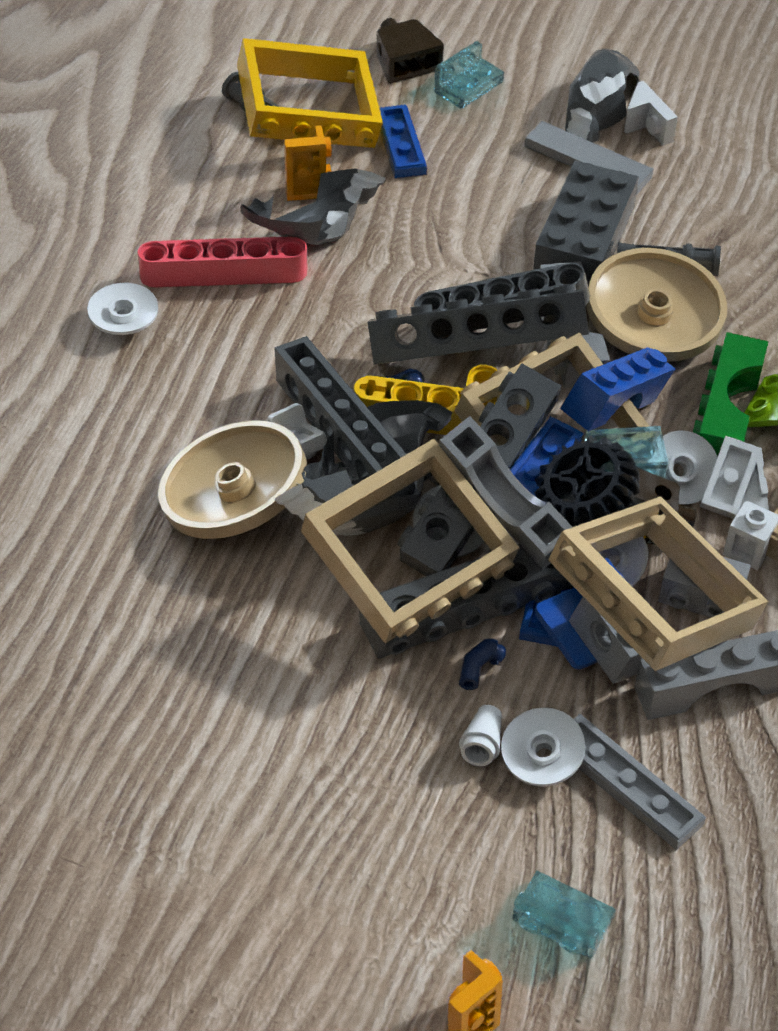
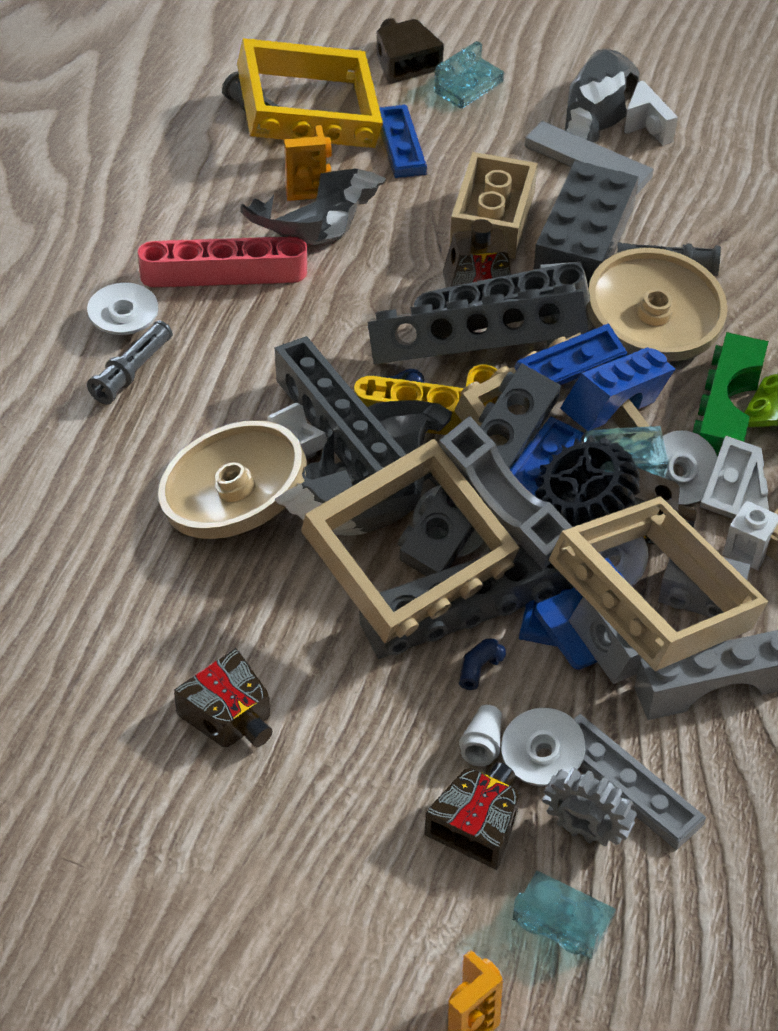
none -> dark grey pin [87,320,173,405]
none -> dark brown torso [174,648,273,747]
none -> torso [424,762,521,870]
none -> dark brown torso [443,219,511,288]
none -> tan brick [449,152,538,259]
none -> blue tile [514,323,627,385]
none -> light grey gear [542,768,637,846]

